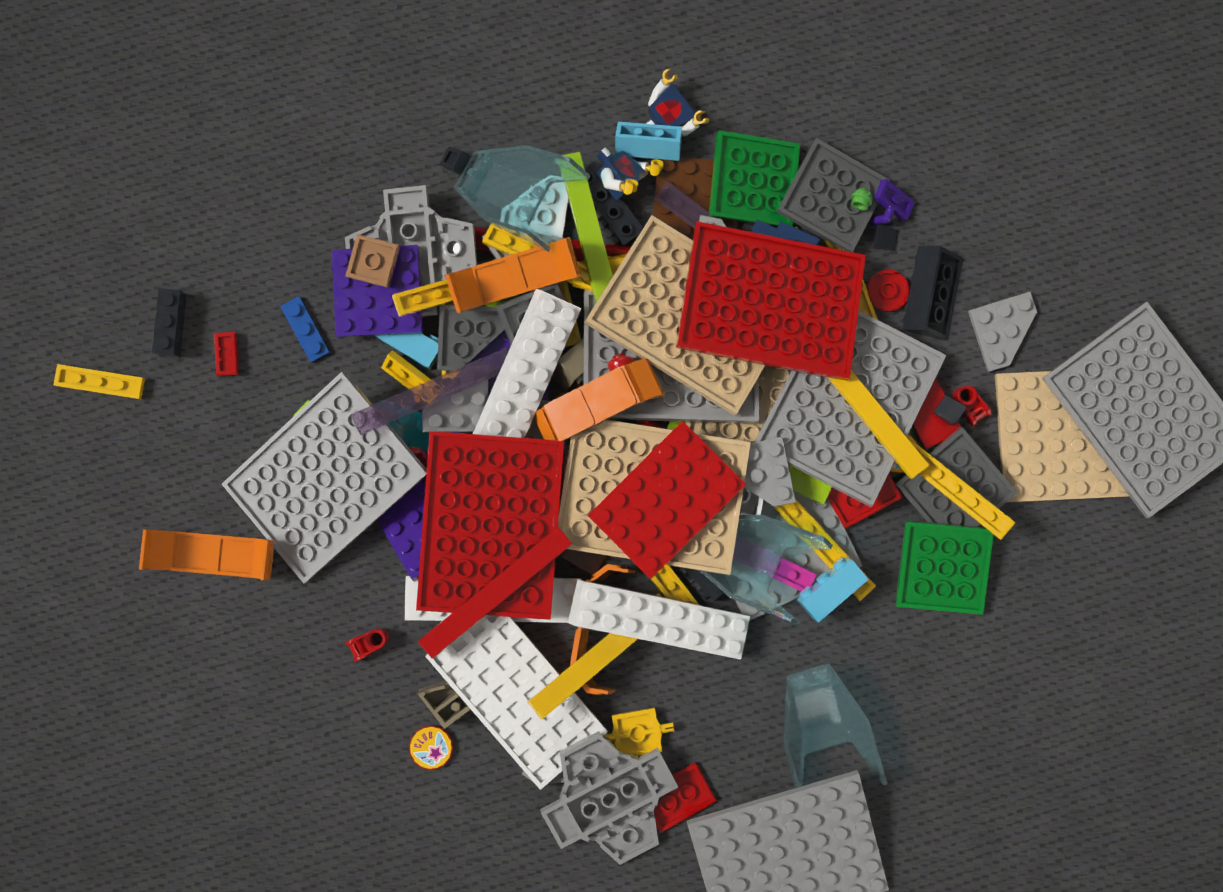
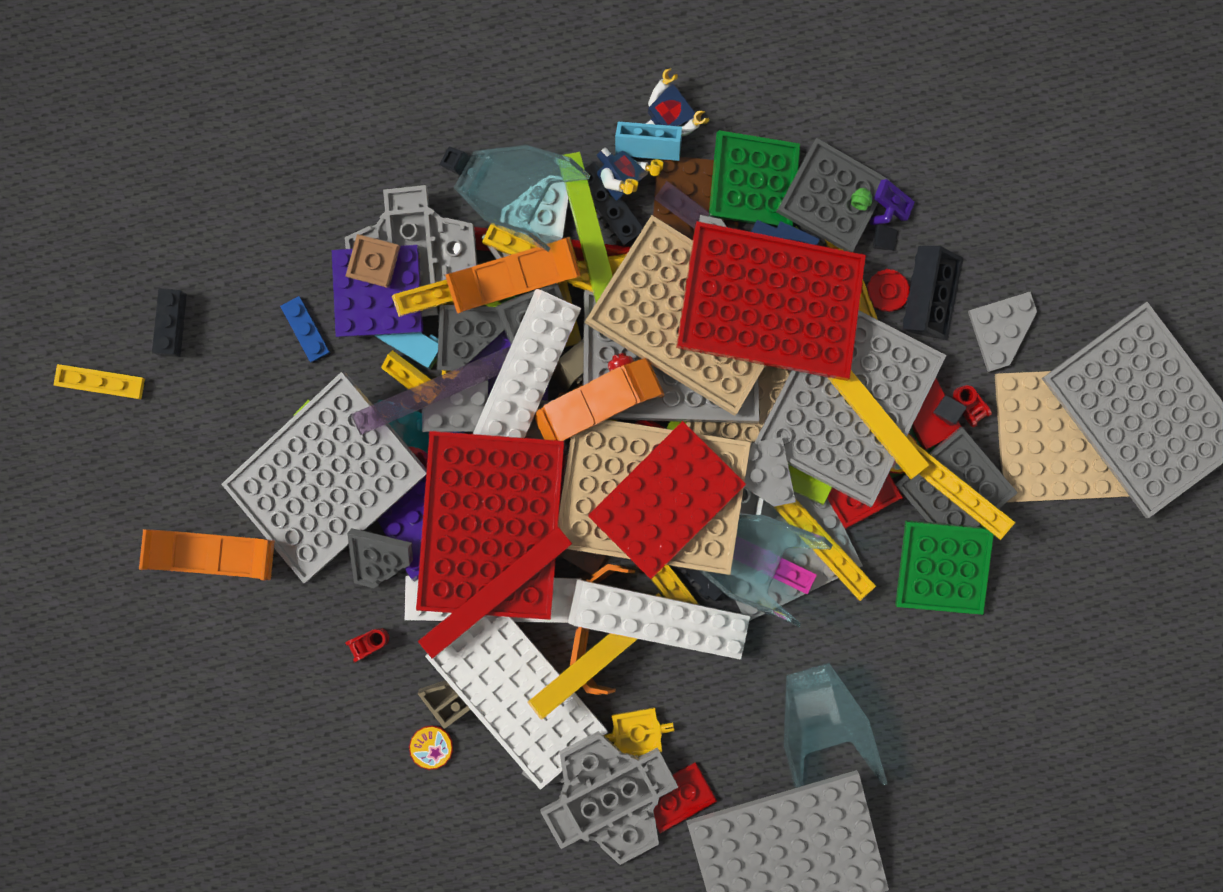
red plate [214,332,240,377] -> none
medium azure brick [797,557,869,623] -> none
none -> dark grey plate [347,528,413,588]

